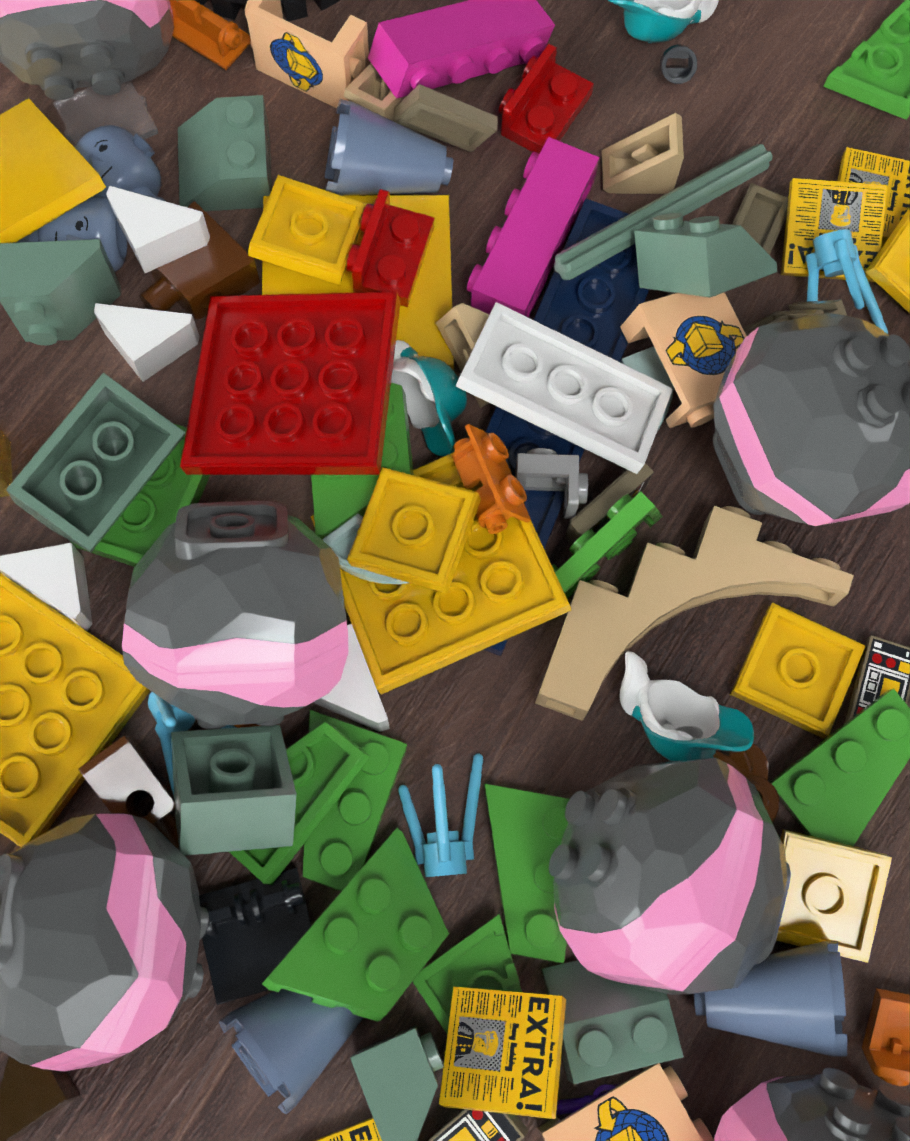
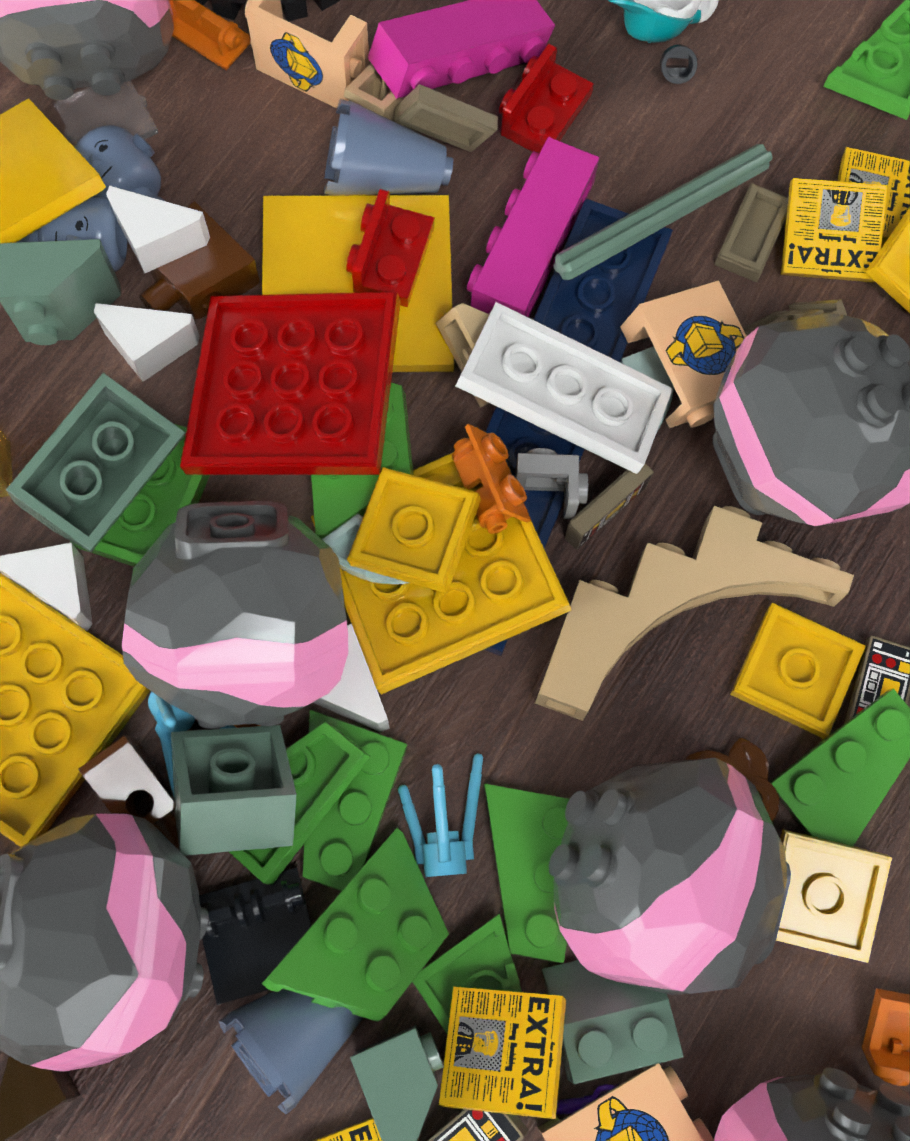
sand green slope [178,95,272,211] -> none
yellow tile [248,175,367,286] -> none
hair [391,340,467,456] -> none
bright green wing [552,491,663,600] -> none
tan slope [602,113,684,194] -> none
white hair [619,651,754,761] -> none
sand green slope [634,213,777,297] -> none
sand blue cone [694,941,847,1057] -> none
medium azure plant [805,229,888,334] -> none

